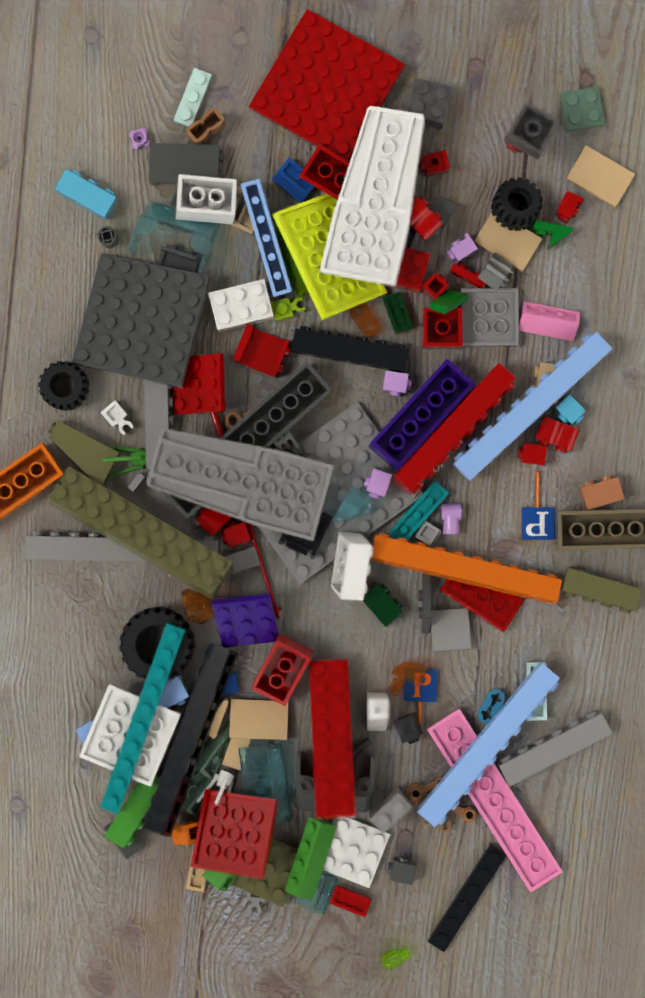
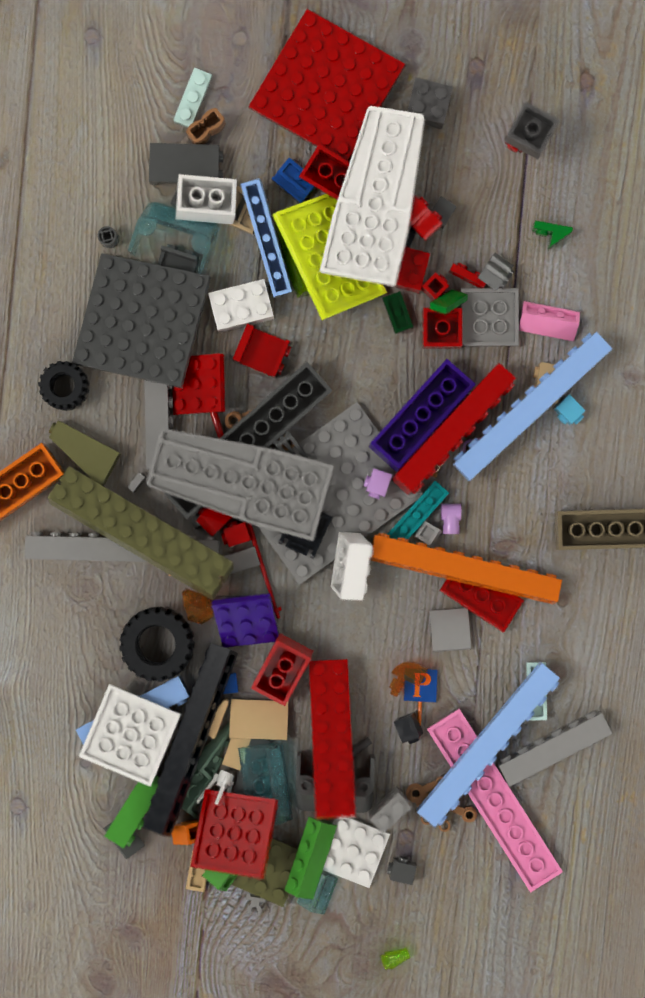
medium azure brick [55,169,118,220] -> none
white plate [100,400,134,435] -> none
teal plate [100,623,185,814] -> none
bright green plant [102,446,146,477] -> none
lavender plate [129,128,150,149] -> none
lime plate [270,297,306,322] -> none
black brick [291,326,409,373] -> none
red plate [329,884,372,917] -> none
clear light blue slope [332,488,372,523] -> none
clear orange plate [350,303,380,337] -> none
dark green brick [363,582,403,627] -> none
white slope [367,692,389,731] -> none
lavender brick [382,371,411,397] -> none
dark grey wing [418,573,431,633] -> none
red brick [420,149,450,177] -> none
black plate [427,844,507,952] -> none
lavender brick [446,233,478,263] -> none
tan tile [474,212,542,272] -> none
dark azure beam [477,689,505,723] -> none
black tyre [491,177,543,231] -> none
red brick [517,443,547,466] -> none
blue piece [521,471,554,540] -> none
red brick [534,416,580,454] -> none
red brick [555,191,584,223] -> none
sand green plate [560,87,605,132] -> none
olive brick [560,567,643,614] -> none
tan tile [566,145,635,208] -> none
nougat brick [578,475,625,510] -> none

